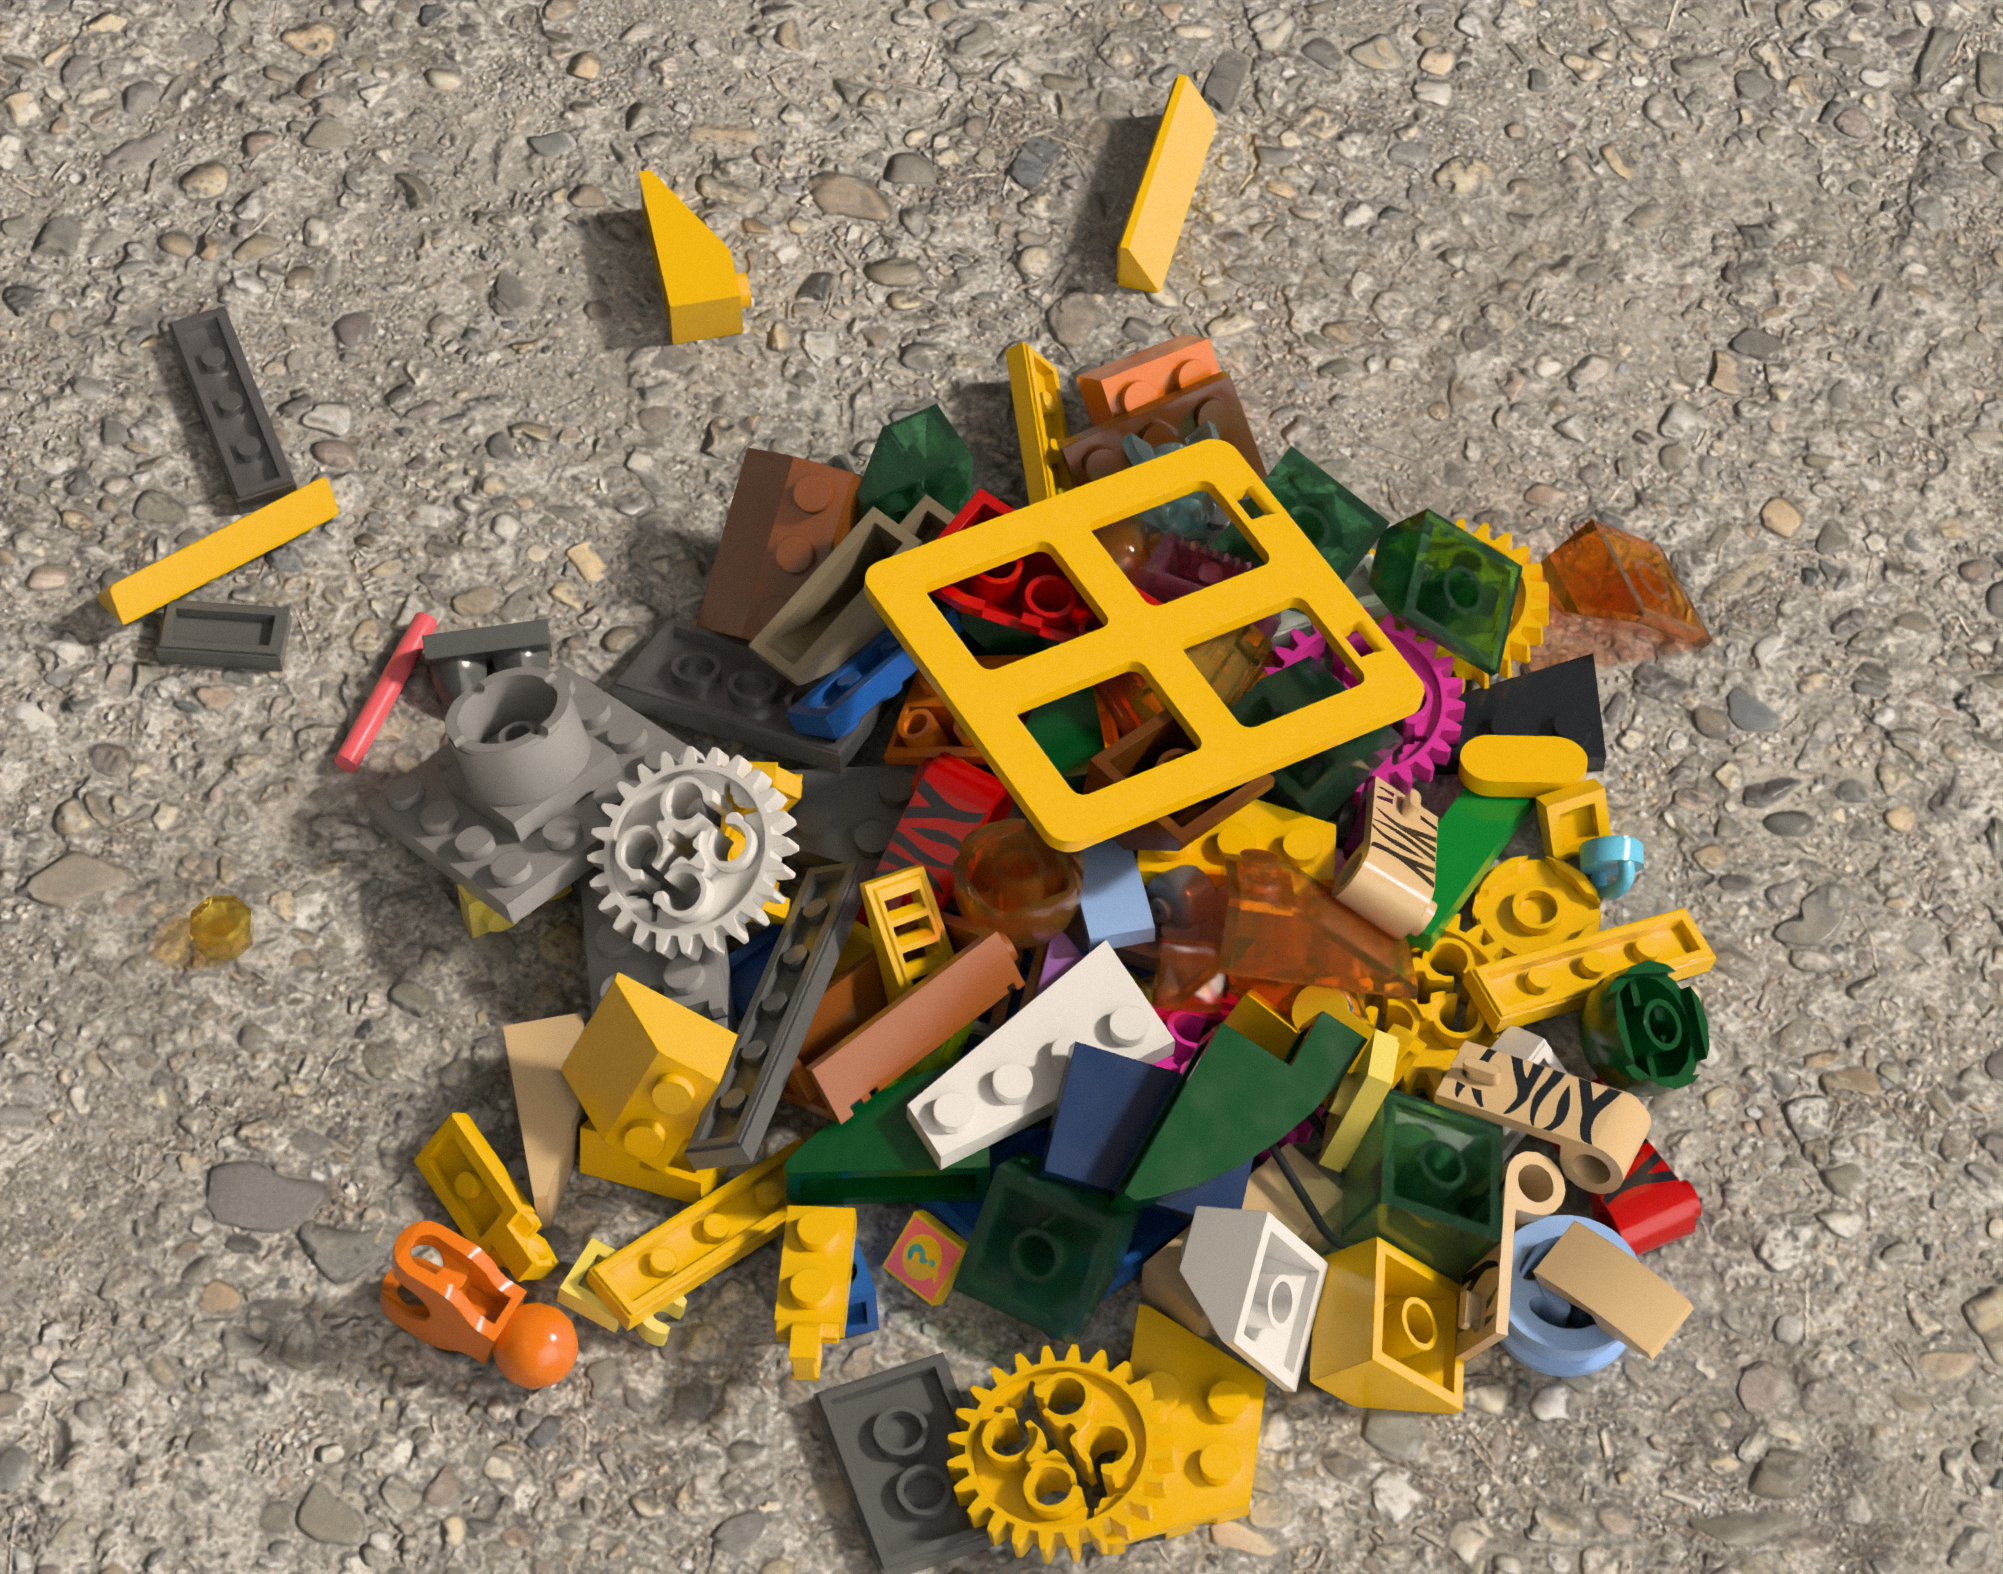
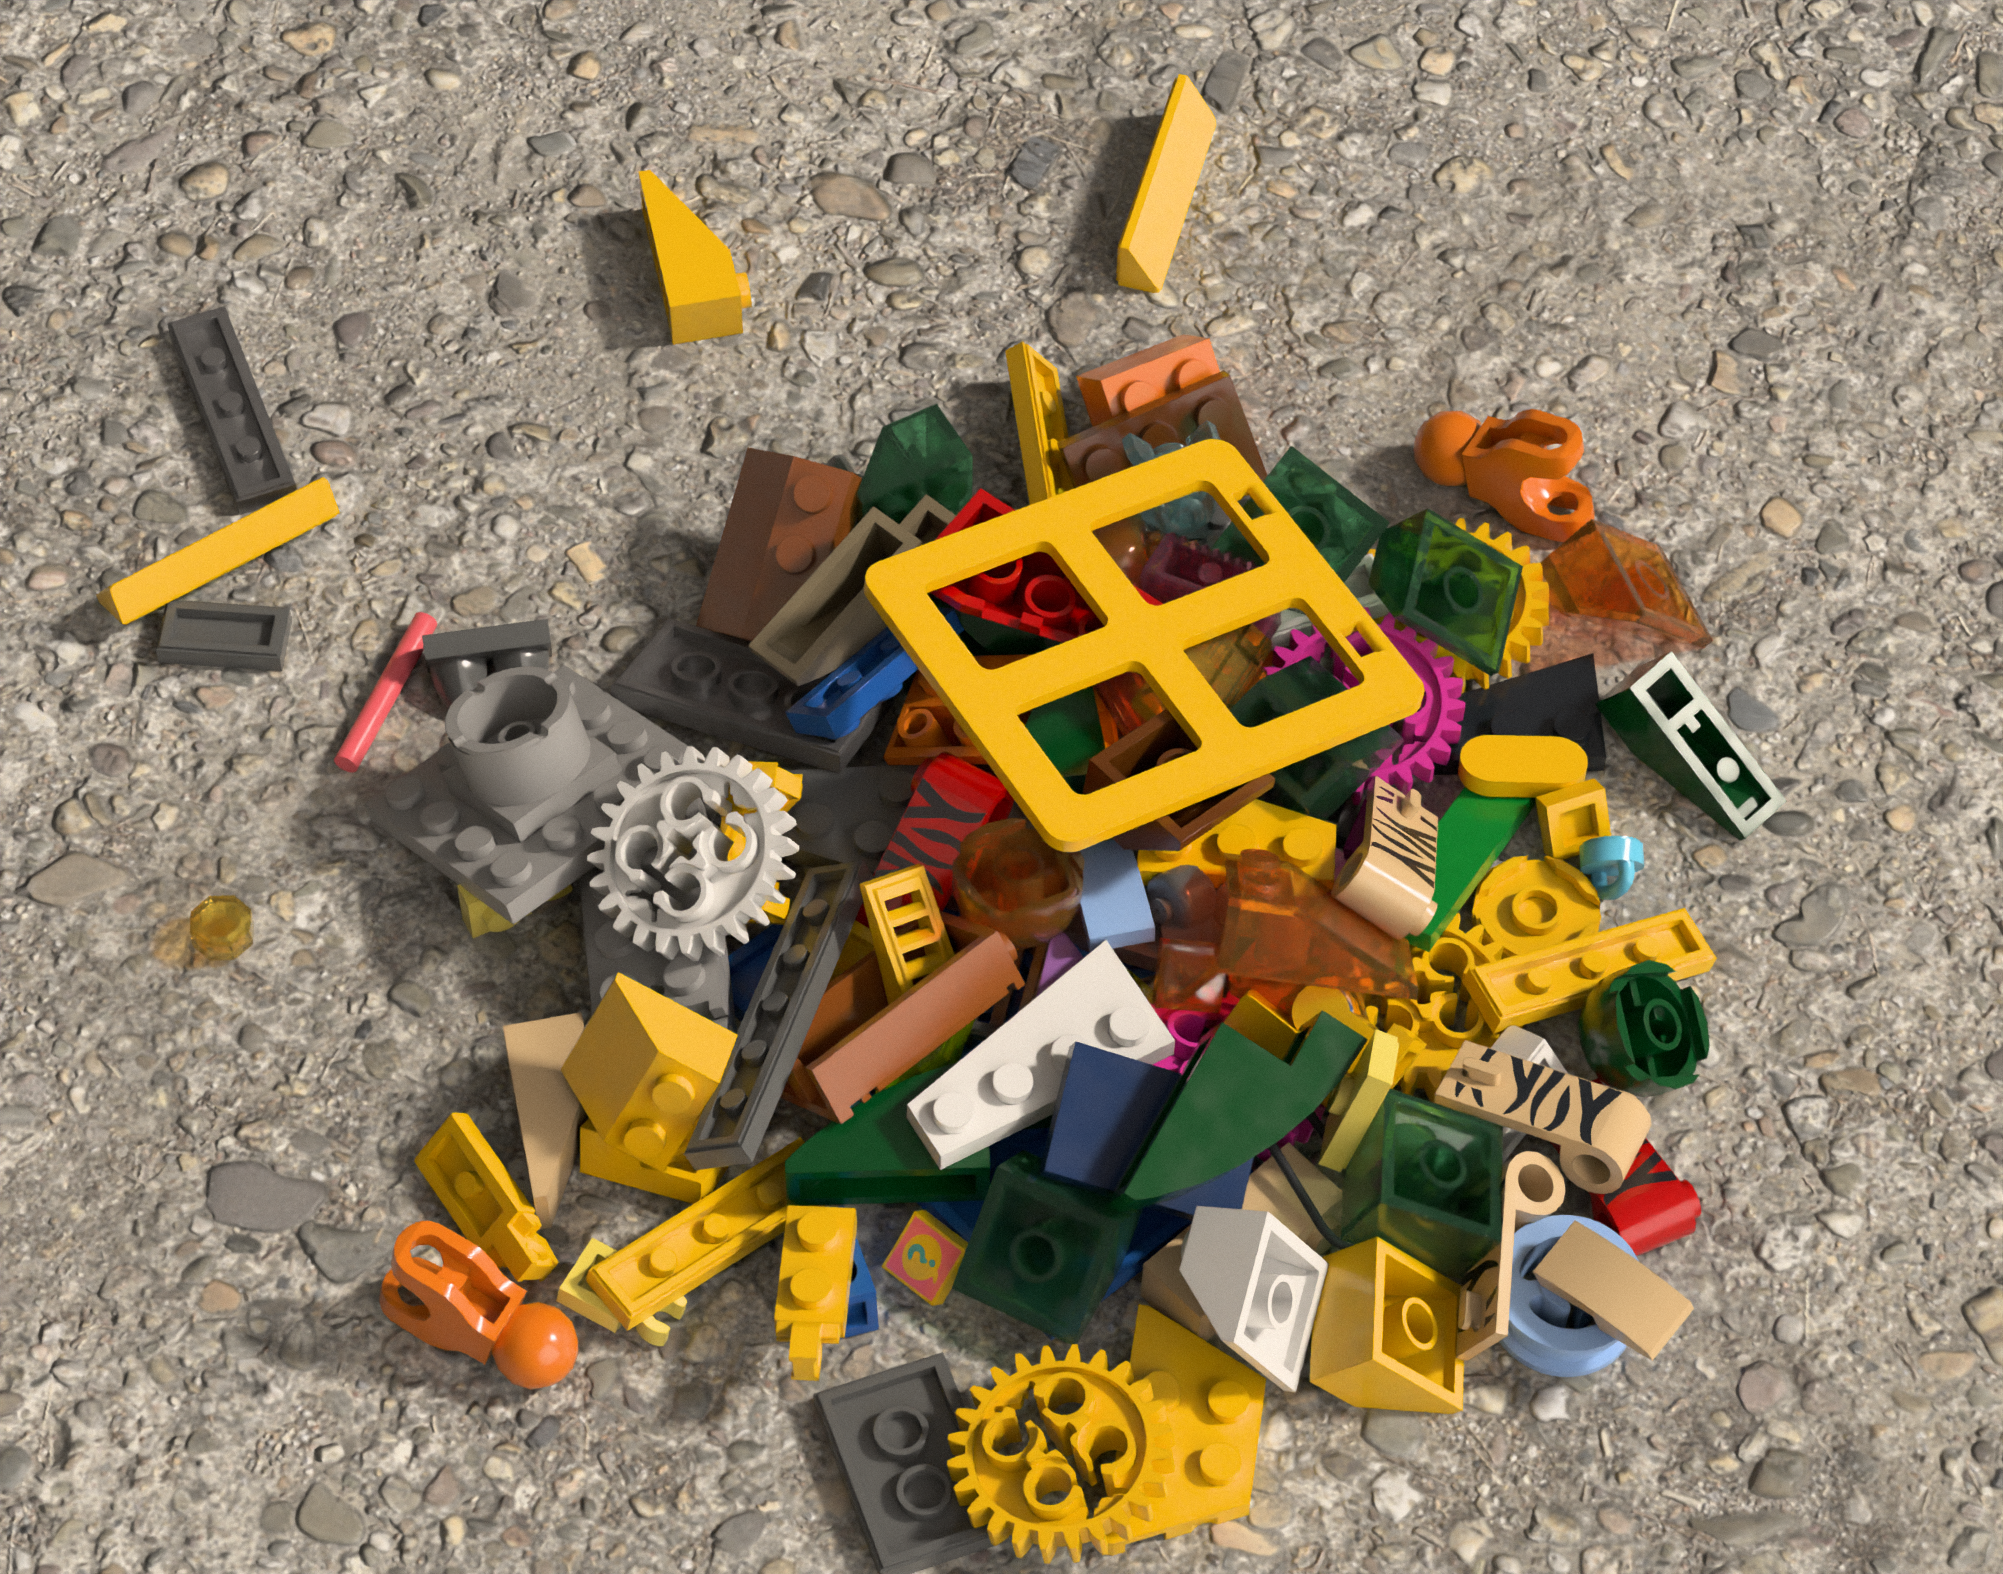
none -> orange piece [1413,409,1595,542]
none -> dark green slope [1595,651,1787,841]

